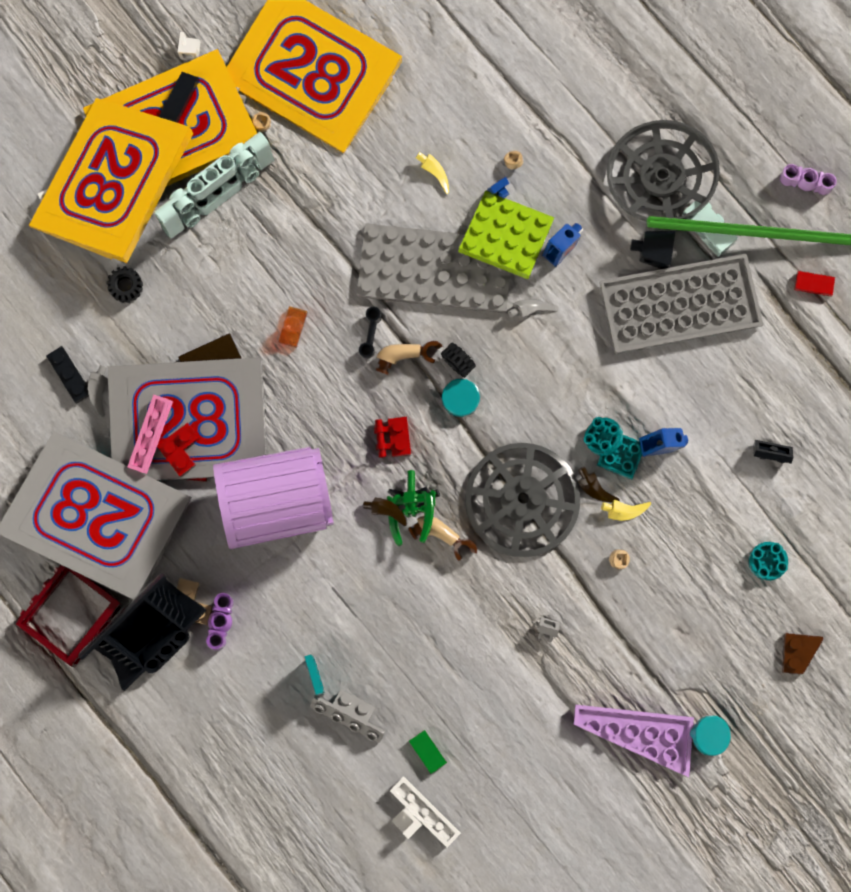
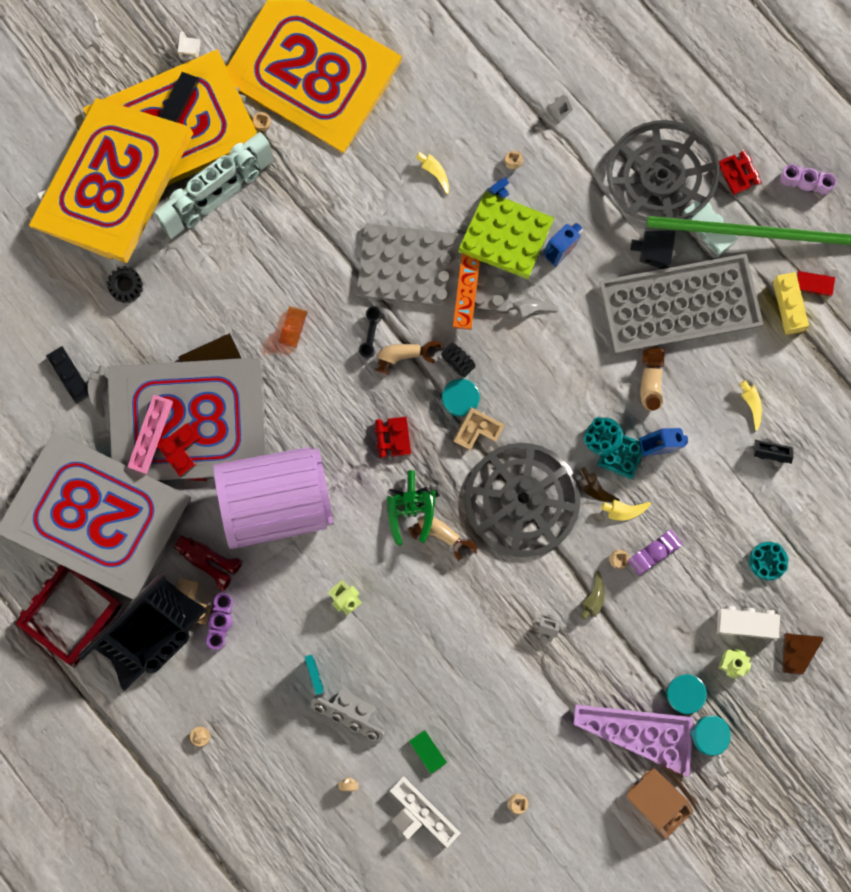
dark brown bar [363,497,407,526] -> none
none -> dark red piece [173,535,243,592]
none -> tan tile [190,726,211,747]
none -> yellowish green brick [327,580,362,615]
none -> tan tile [338,778,358,791]
none -> orange tile [453,254,480,330]
none -> tan plate [453,407,505,450]
none -> tan tile [507,793,528,815]
none -> light grey tile [548,95,573,122]
none -> olive bar [580,571,605,620]
none -> medium nougat slope [626,768,694,839]
none -> medium lavender piece [627,529,683,576]
none -> piece [640,346,665,411]
none -> teal tile [666,674,707,714]
none -> white brick [716,606,780,640]
none -> yellowish green brick [718,649,751,679]
none -> red plate [719,151,762,196]
none -> light yellow bar [739,380,762,431]
none -> light yellow brick [773,272,809,335]

